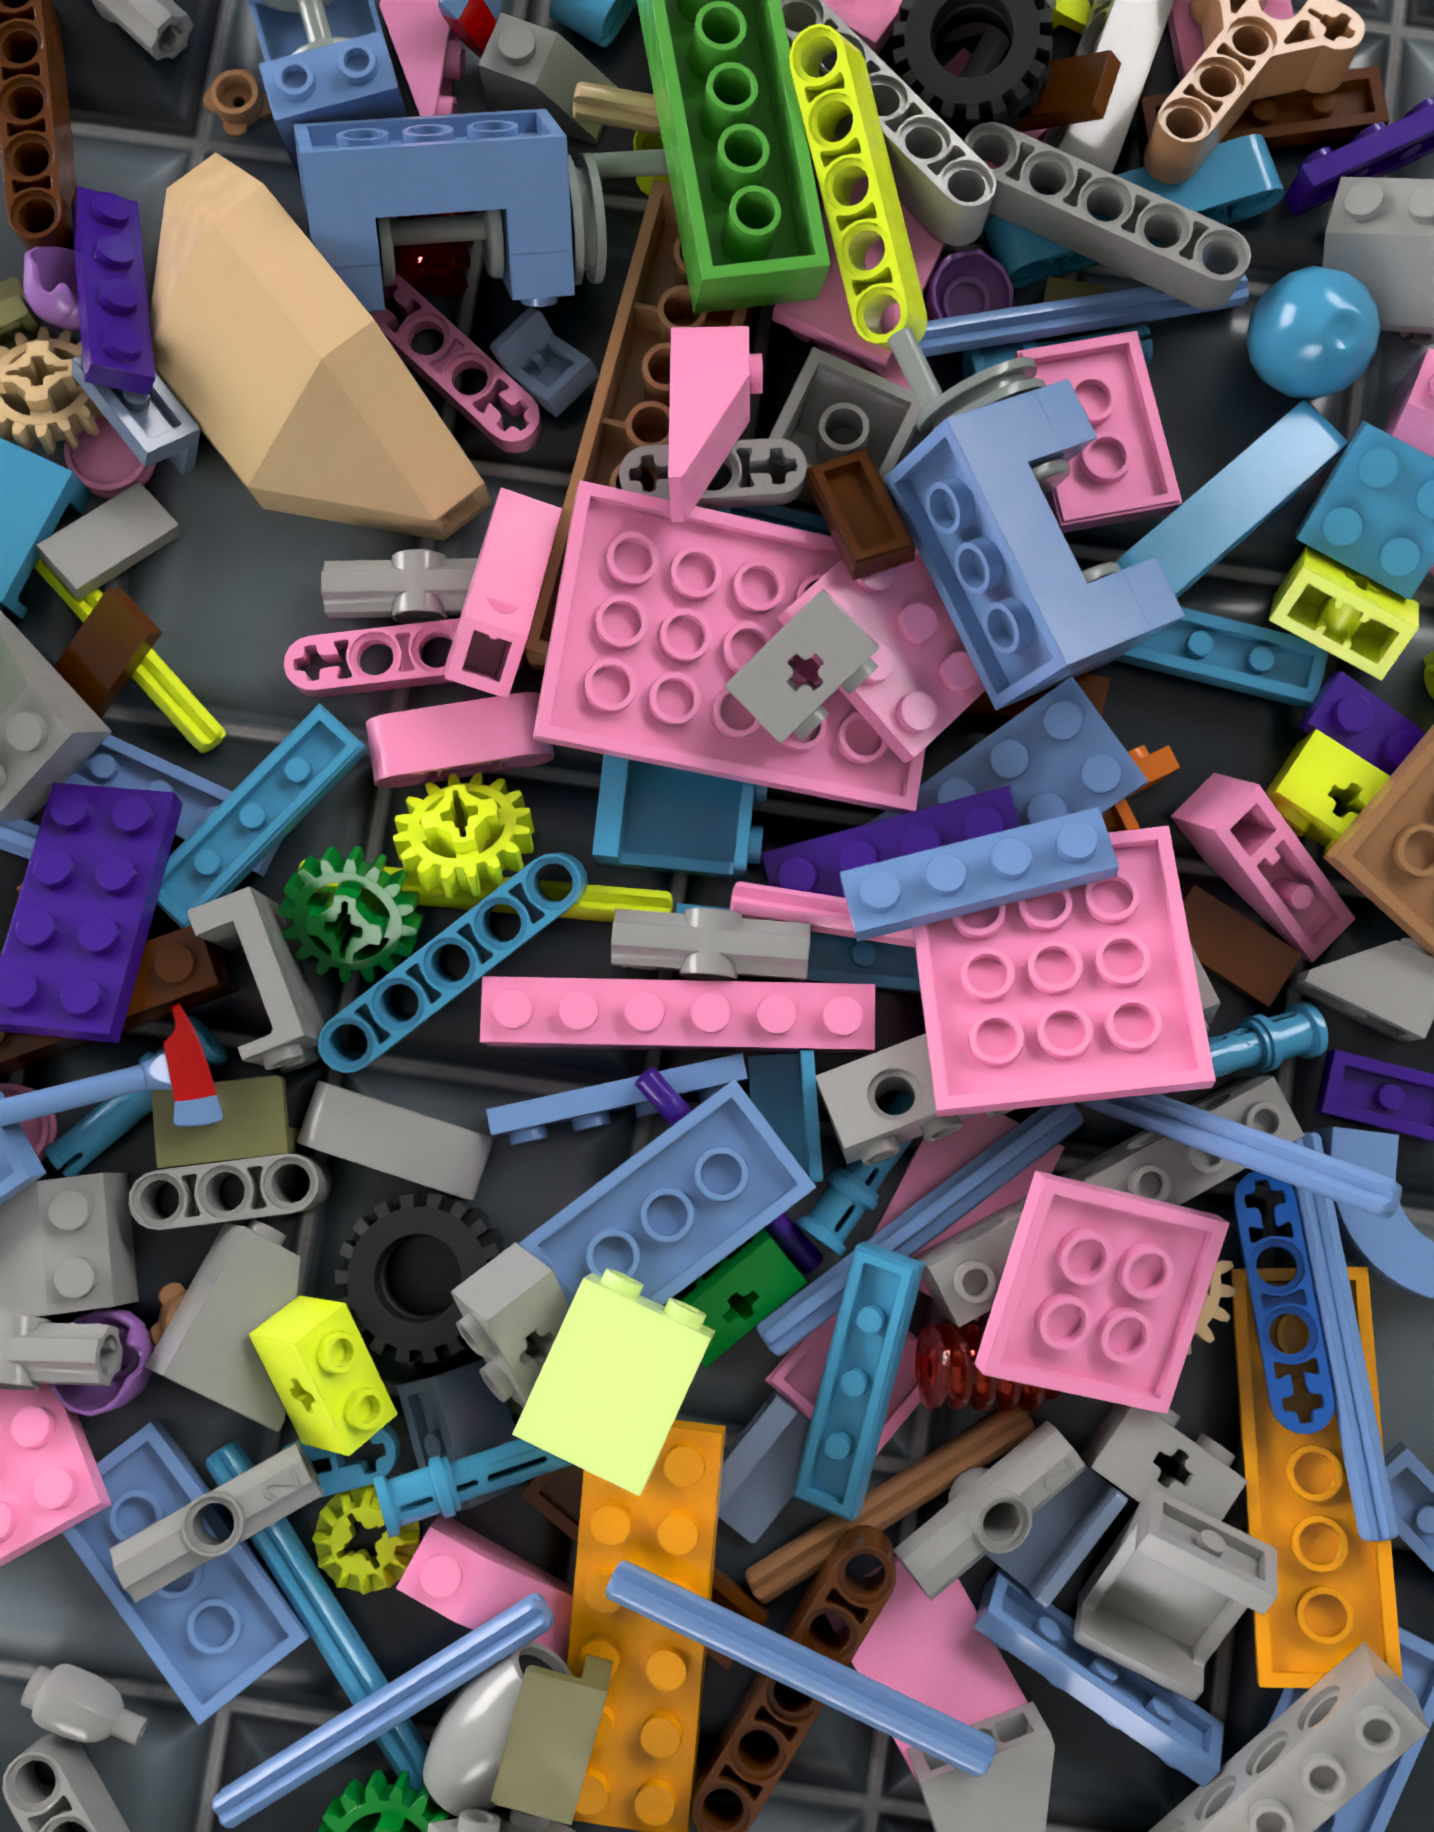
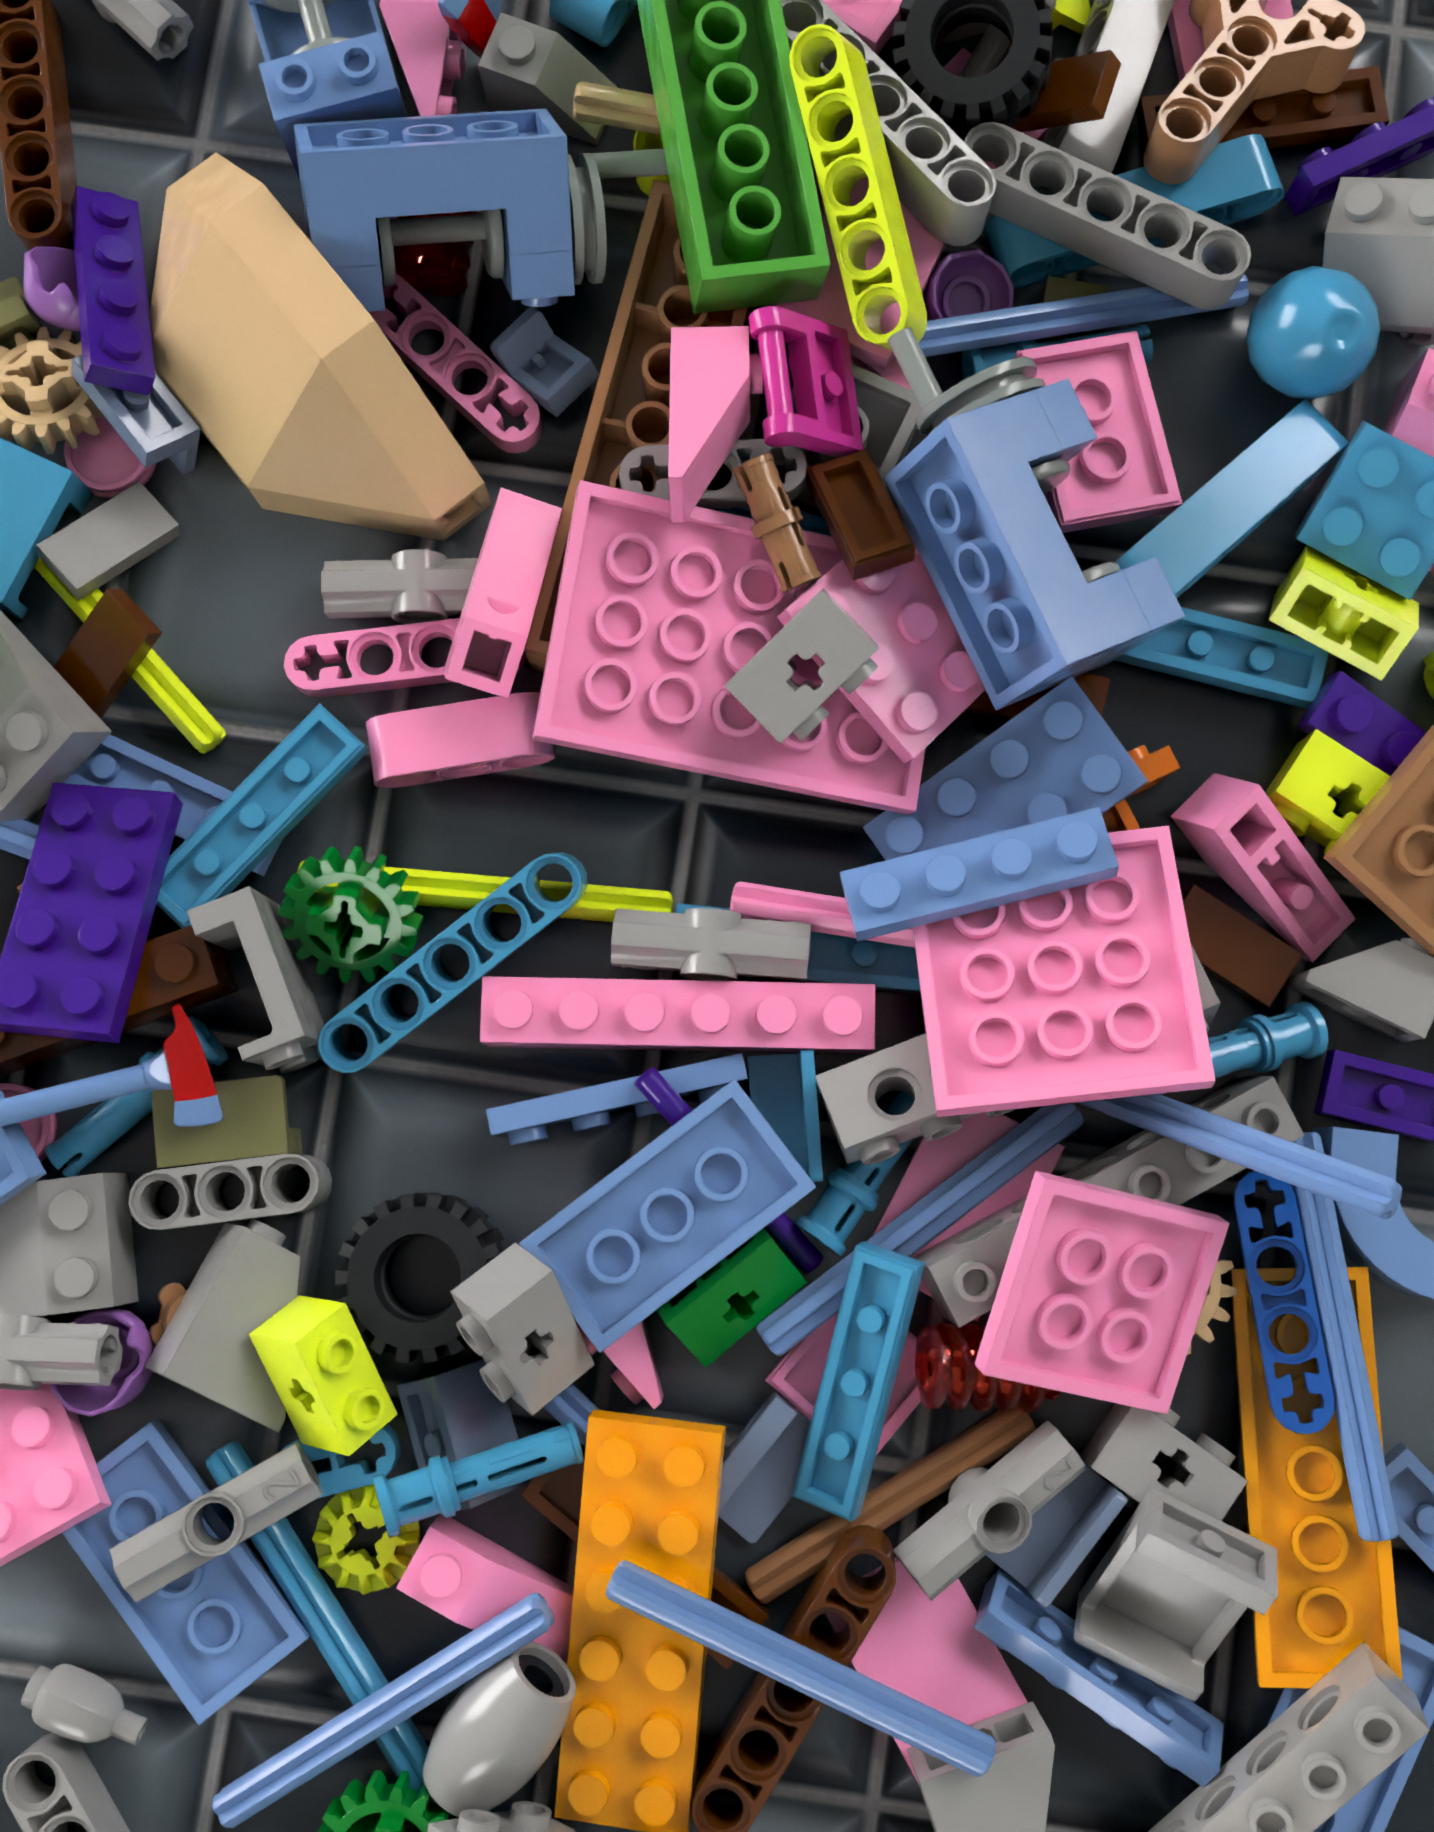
medium nougat plate [203,69,272,138] -> none
light grey beam [296,1080,494,1200] -> none
neon yellow gear [393,772,535,898] -> none
olive panel [491,1654,613,1825] -> none
yellowish green panel [512,1268,716,1497] -> none
dark azure panel [592,754,768,880] -> none
dark purple plate [761,785,1022,897] -> none
none -> medium nougat pin [732,453,822,593]
none -> dark pink plate [748,306,863,458]

